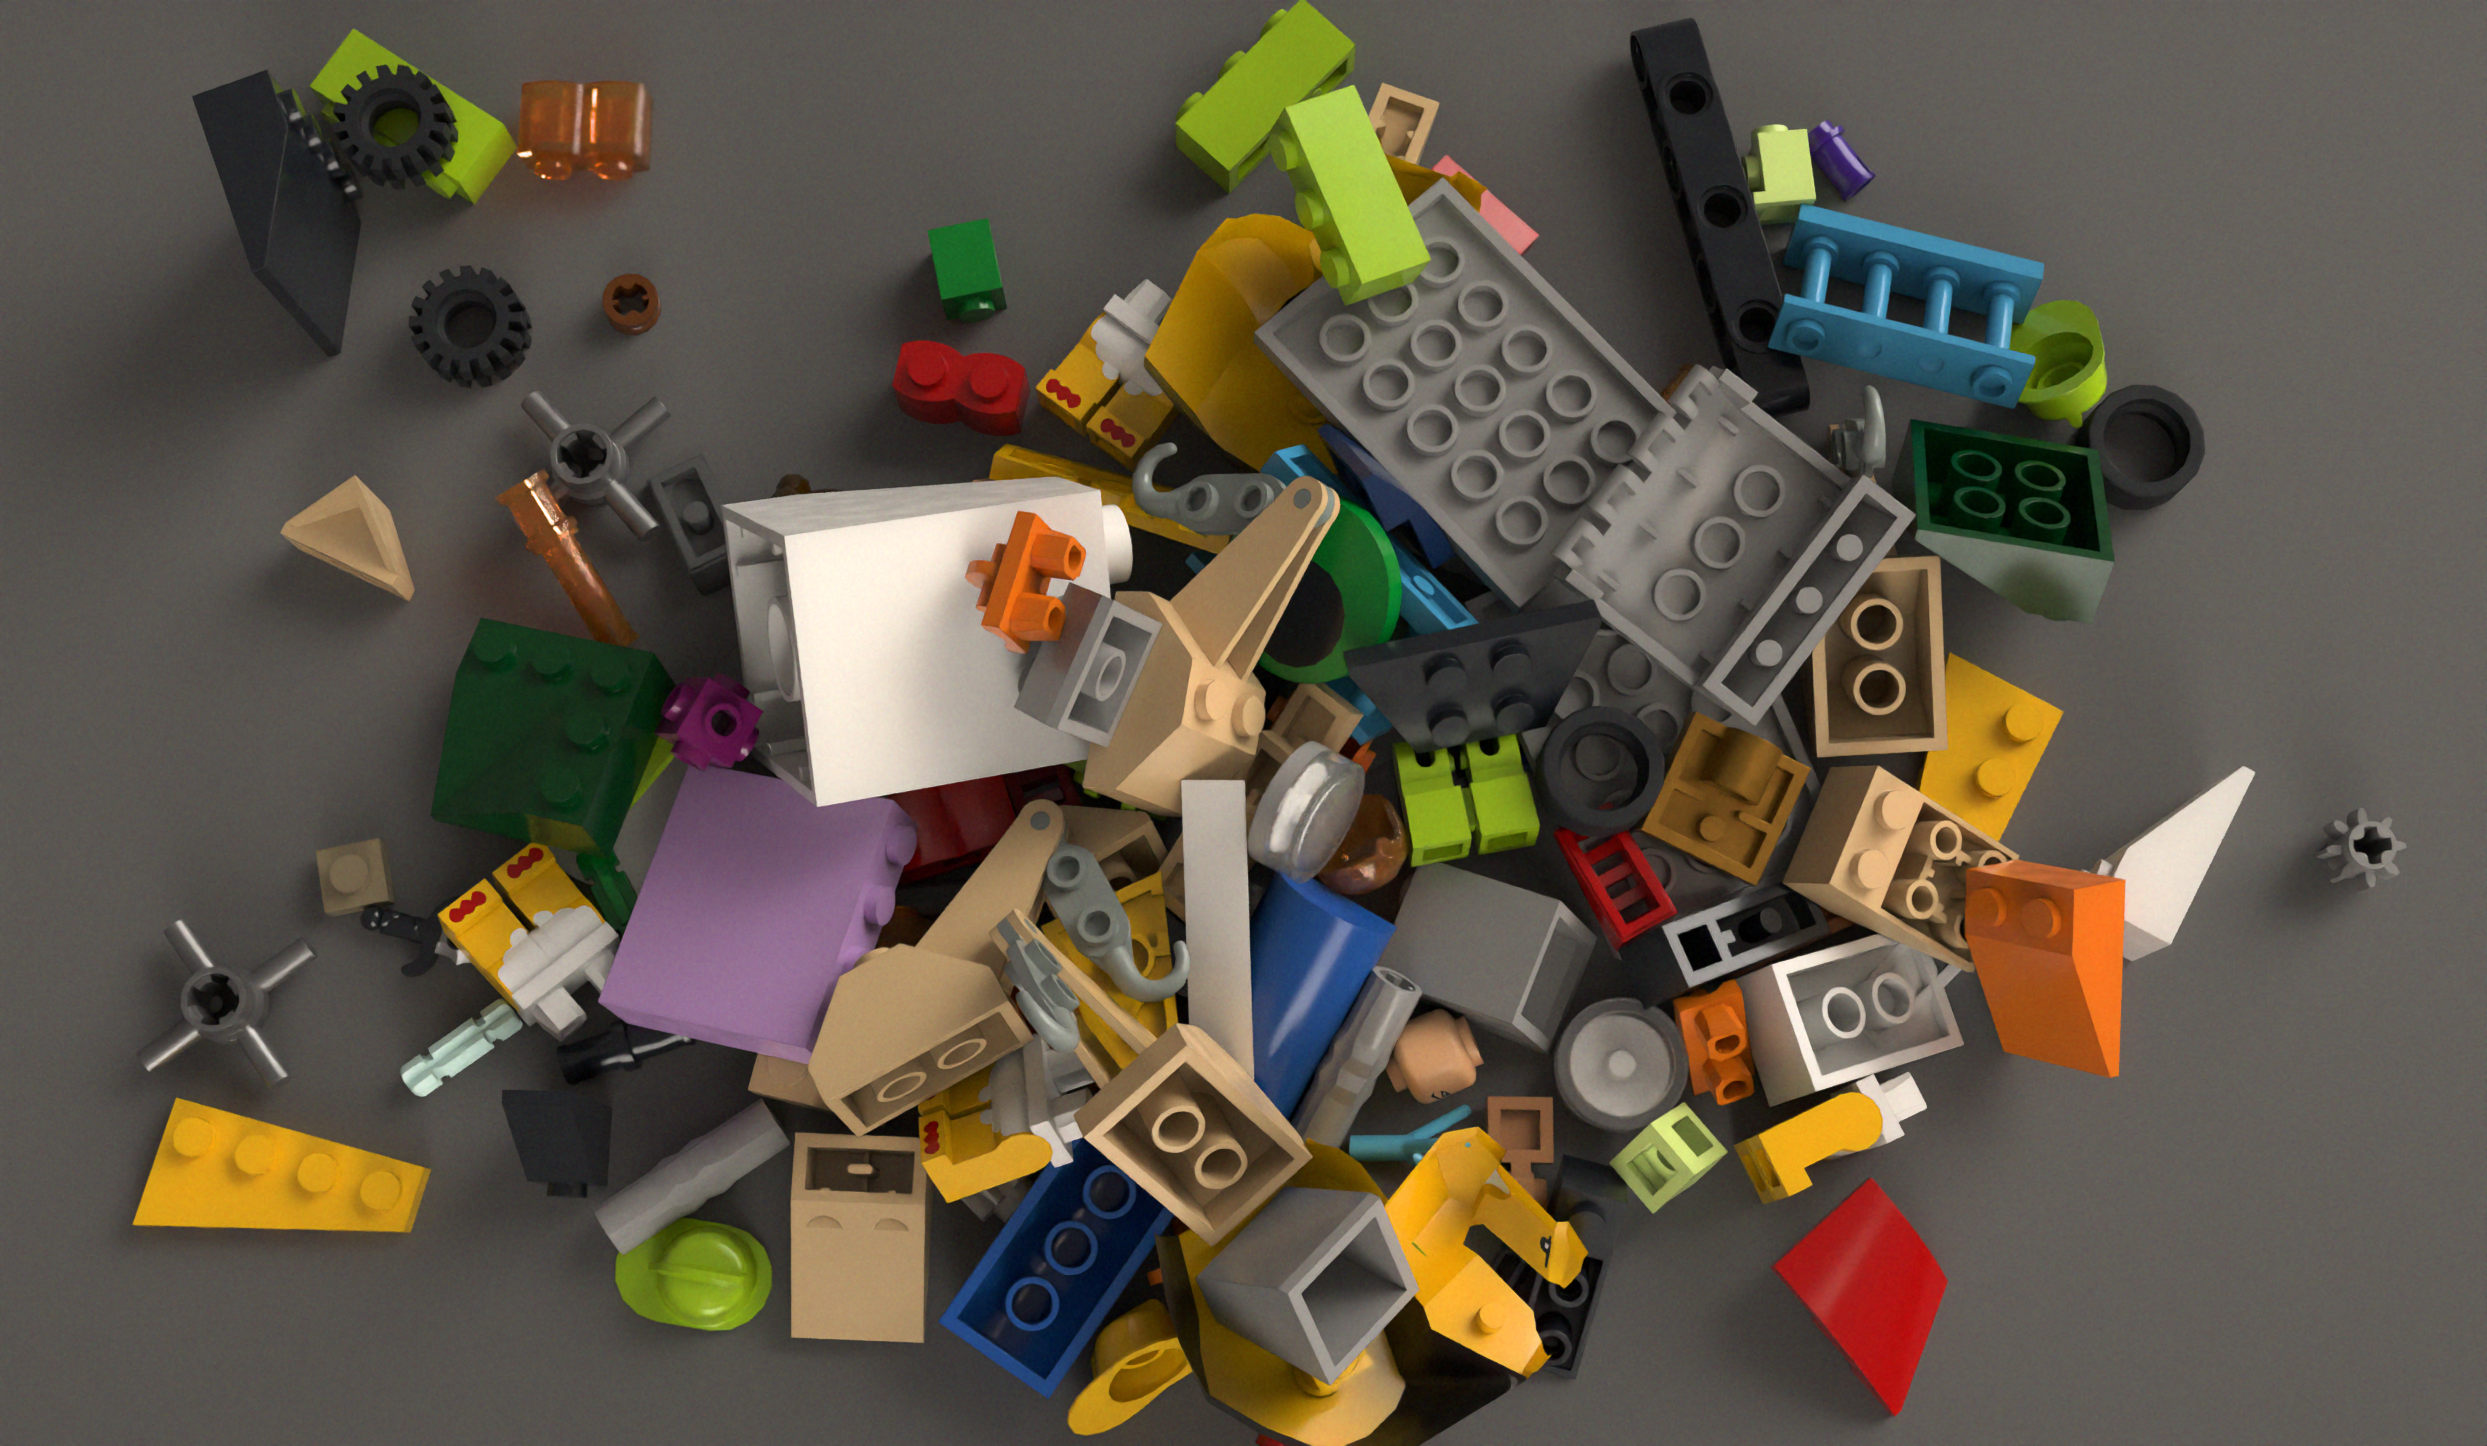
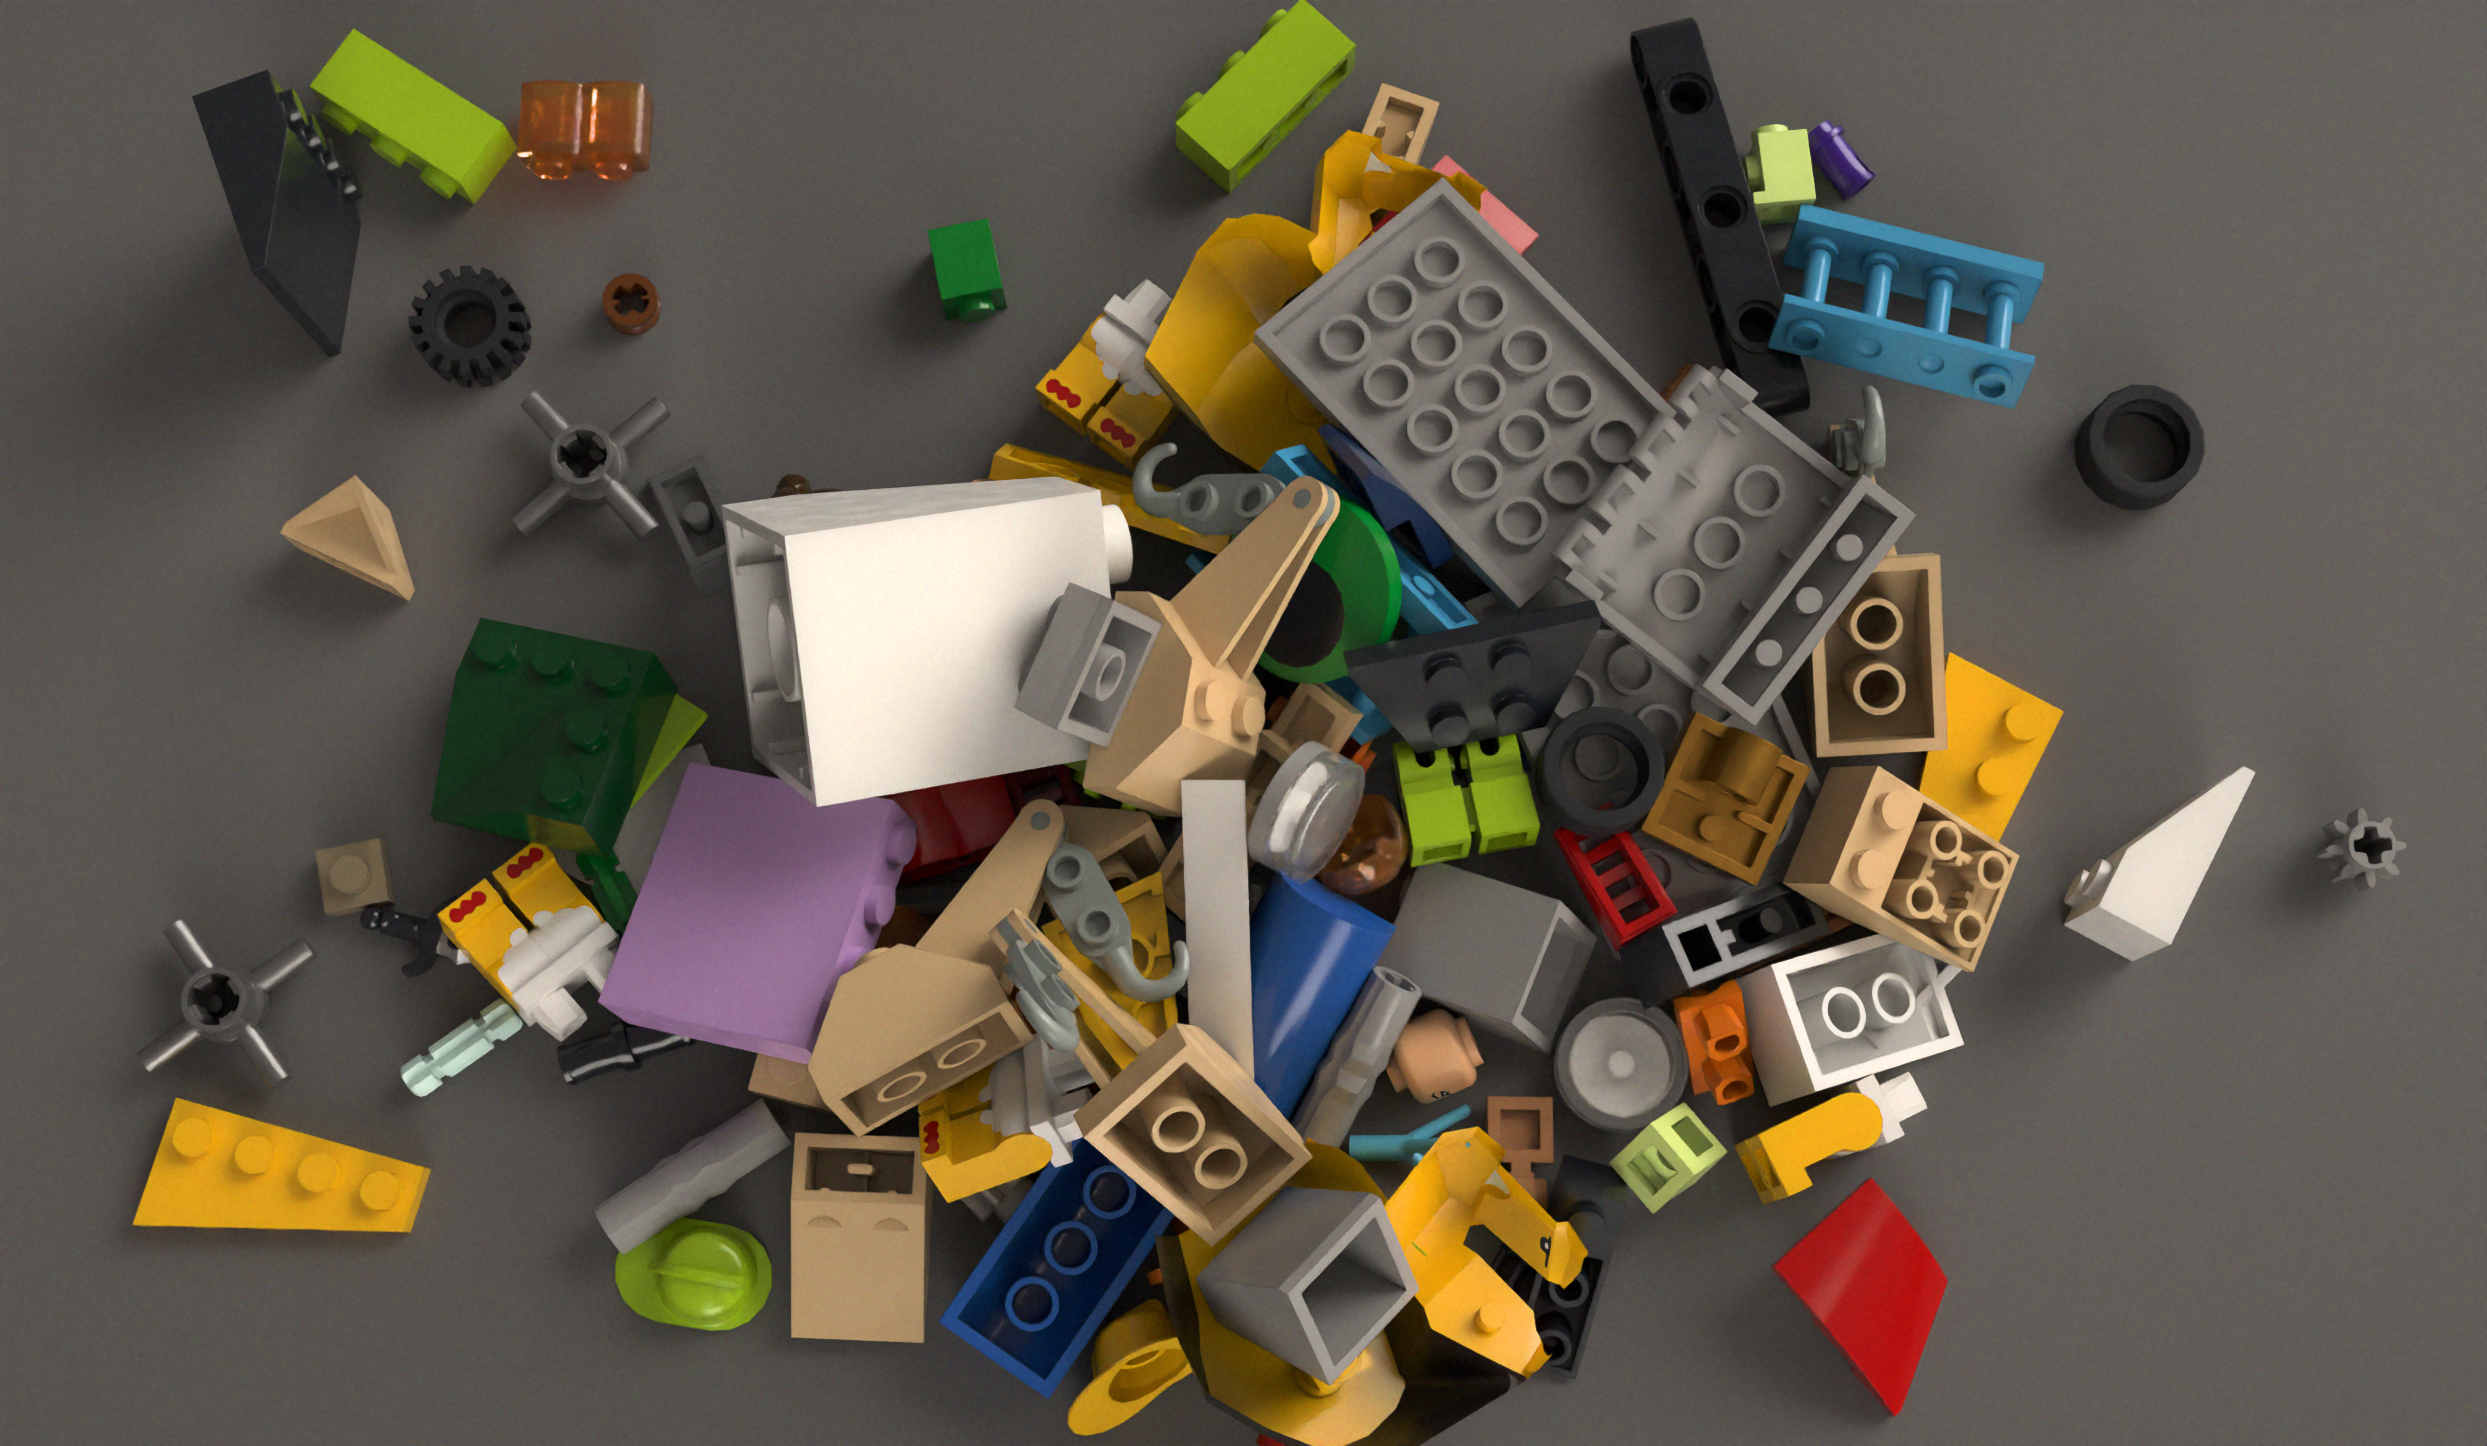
black tyre [332,64,458,189] -> none
clear orange pin [495,469,639,647] -> none
black slope [502,1090,612,1198] -> none
magenta brick [654,673,764,771] -> none
red brick [892,340,1030,436] -> none
orange hips [965,511,1086,654] -> none
lime brick [1269,85,1431,306] -> none
dark green slope [1892,419,2115,624] -> none
orange slope [1965,860,2126,1078] -> none
lime piece [2009,300,2108,429] -> none

